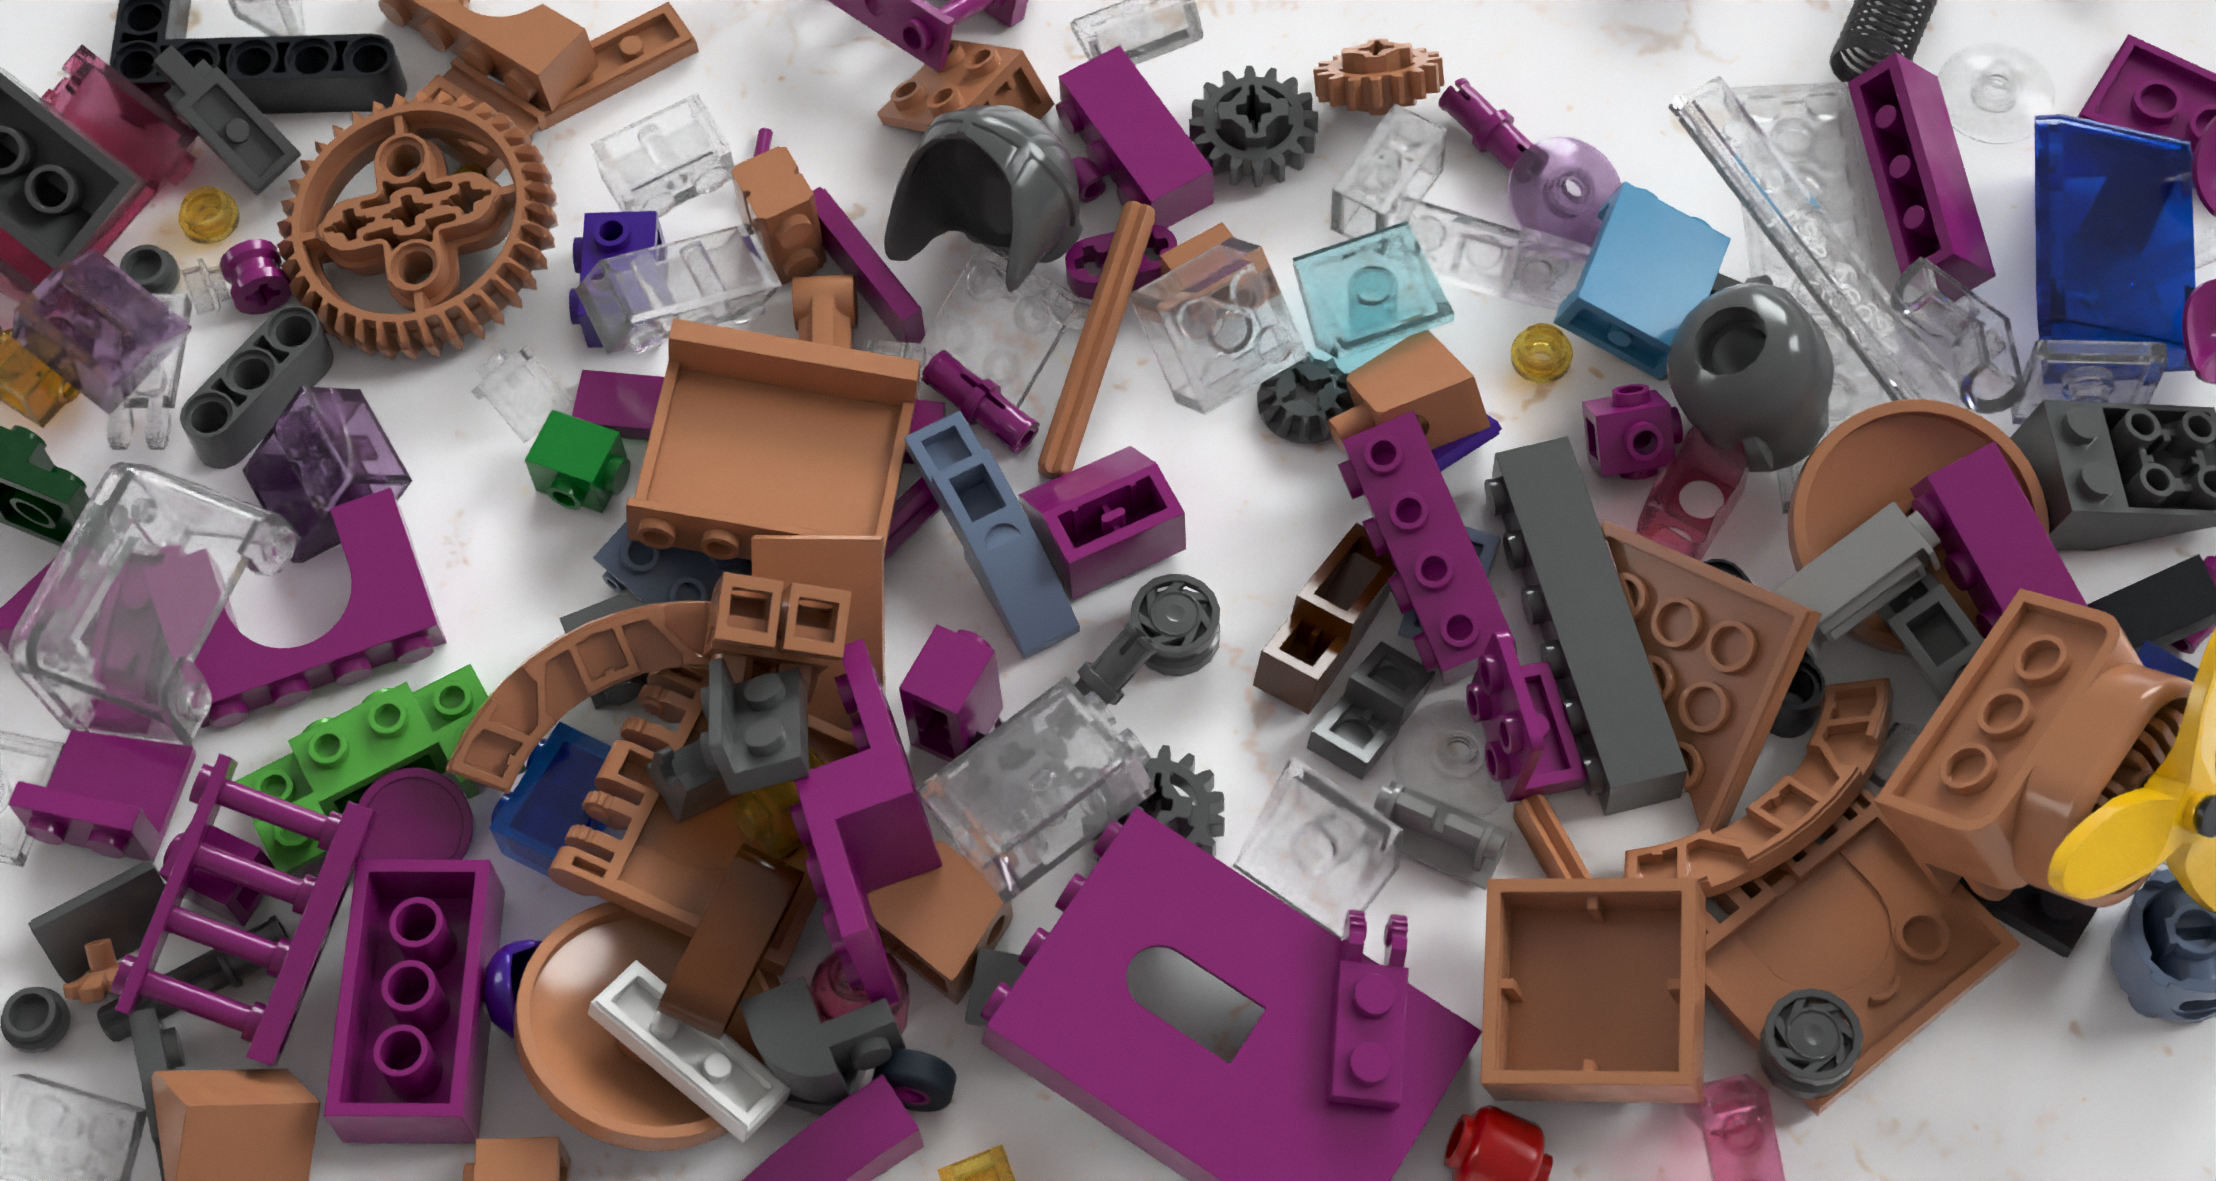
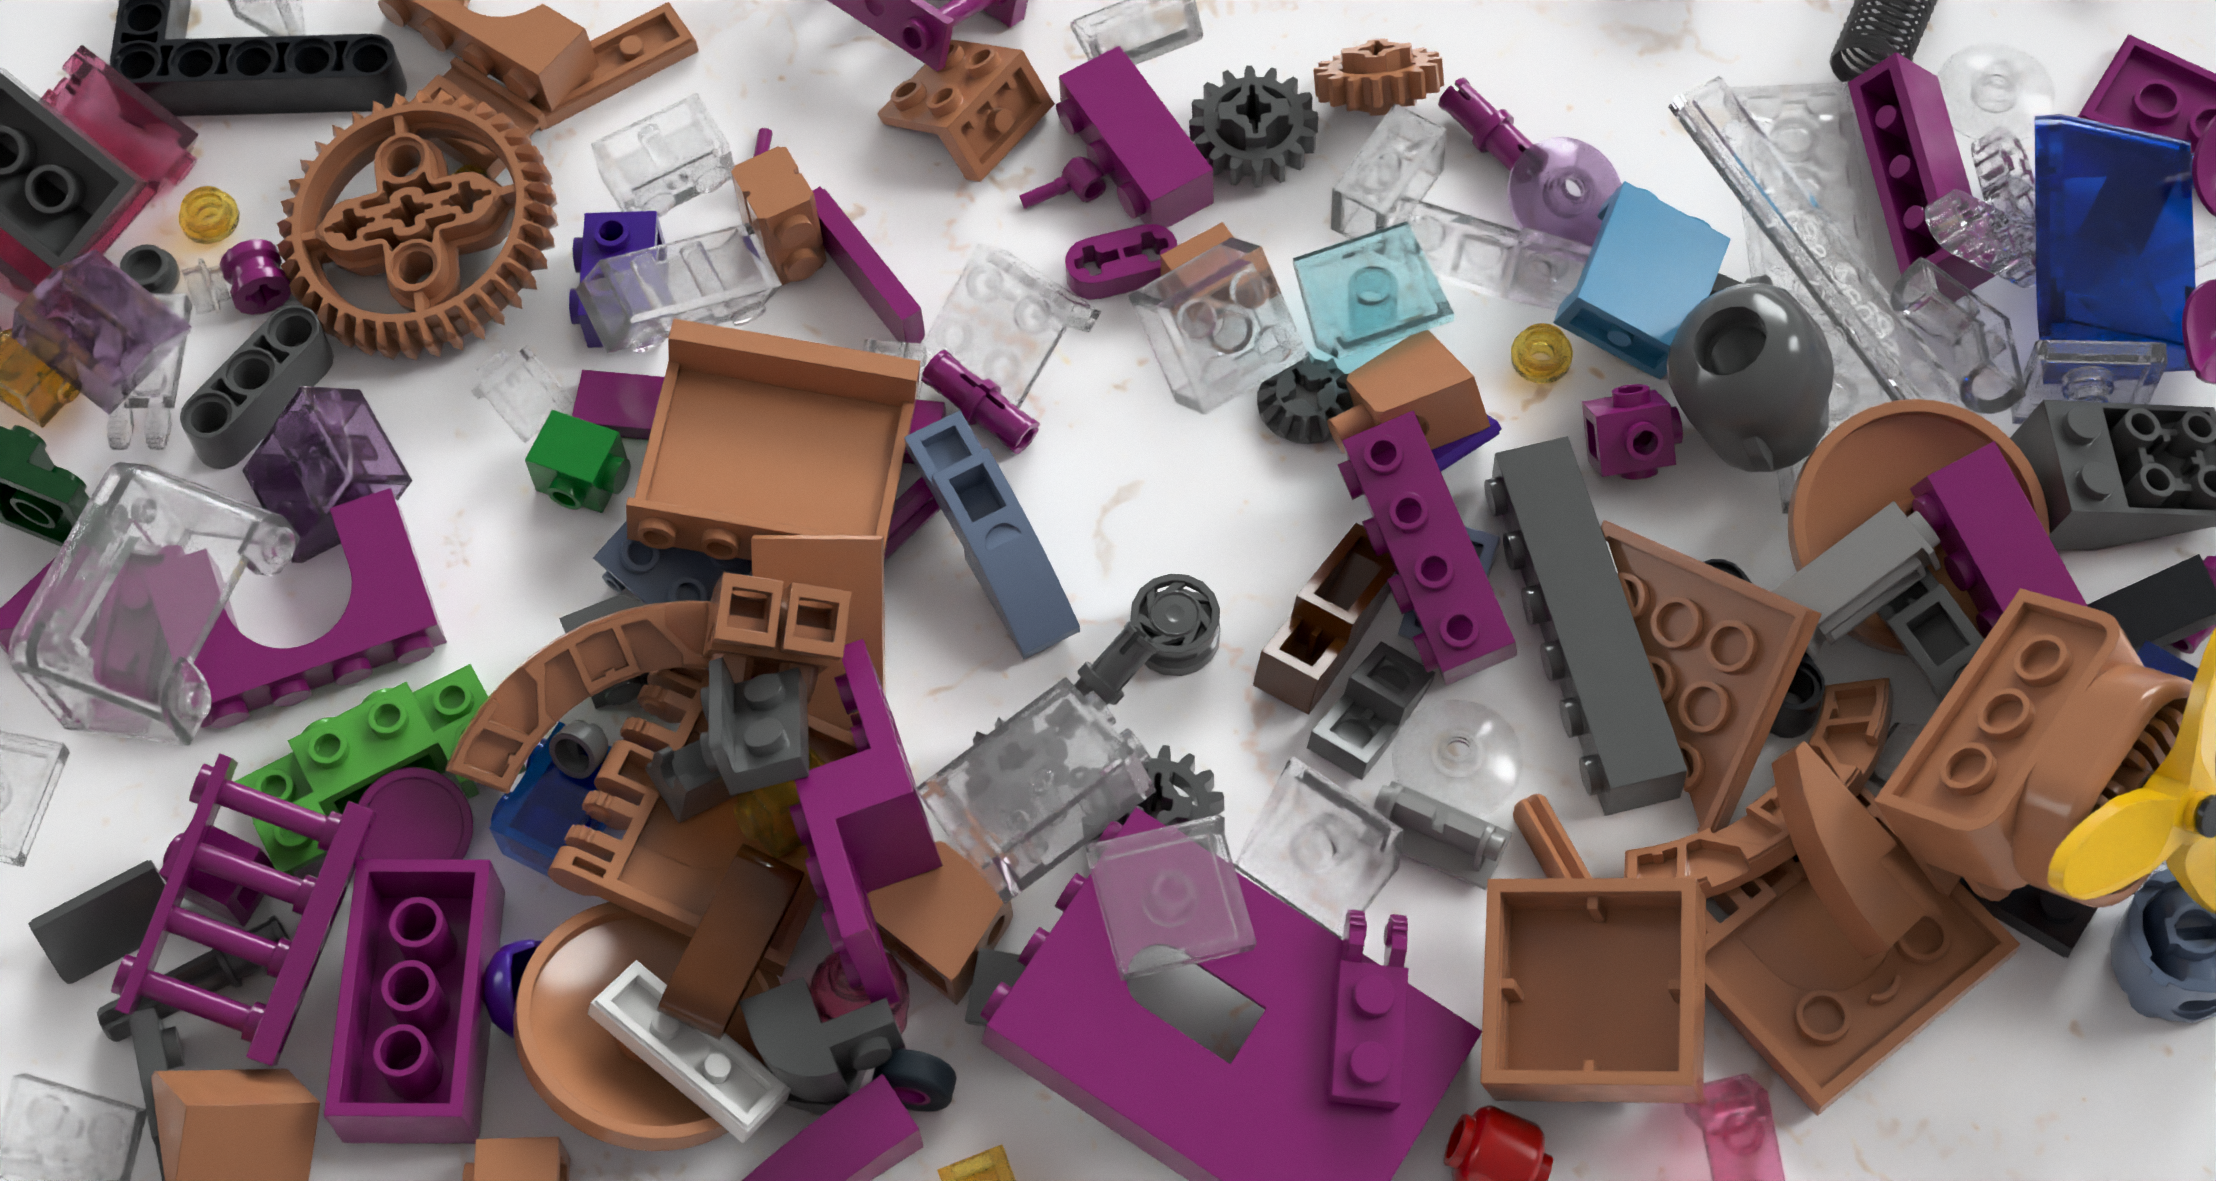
dark grey plate [0,987,70,1053] -> none
magenta bracket [8,719,196,863] -> none
nougat plant [63,938,121,1004] -> none
dark grey hinge [152,45,302,196] -> none
nougat piece [792,274,858,349] -> none
dark grey piece [884,105,1083,292] -> none
magenta brick [899,624,1003,769] -> none
magenta slope [1018,446,1186,600] -> none
nougat axle [1038,201,1155,480] -> none
magenta bracket [1466,630,1587,803] -> none
clear pink piece [1635,425,1750,561] -> none
dark grey wheel [1757,988,1863,1099] -> none
none -> dark grey hinge [549,720,609,779]
none -> clear plate [1085,815,1257,981]
none -> nougat slope [1771,741,1926,960]
none -> clear beam [1924,126,2058,289]

